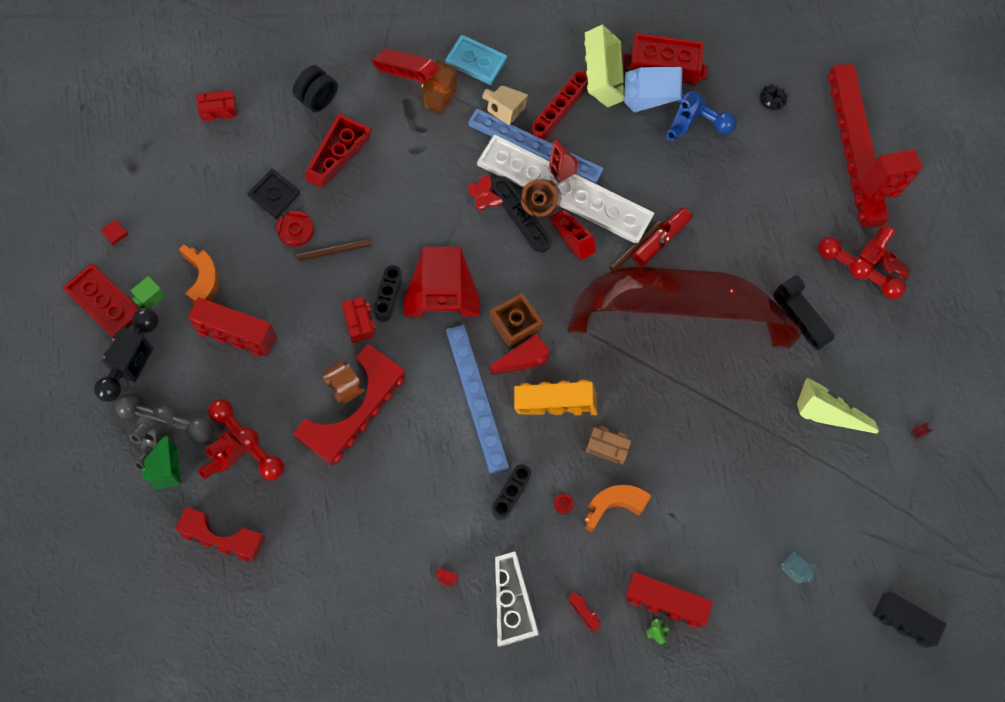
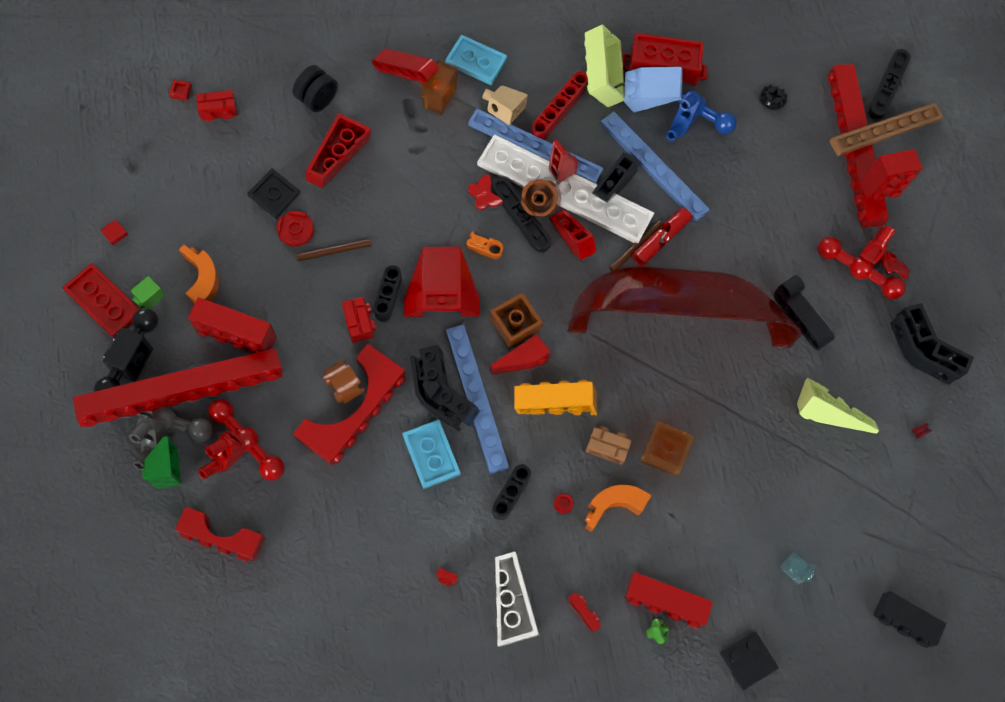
none -> red brick [72,348,283,427]
none -> red tile [169,79,192,101]
none -> medium azure plate [402,420,461,489]
none -> black brick [410,345,480,432]
none -> orange piece [466,231,503,259]
none -> black slope [592,152,638,203]
none -> medium blue plate [600,112,710,223]
none -> clear orange brick [640,420,694,477]
none -> black plate [720,631,779,690]
none -> medium nougat plate [829,103,944,156]
none -> black piece [868,49,911,119]
none -> black brick [890,303,974,385]

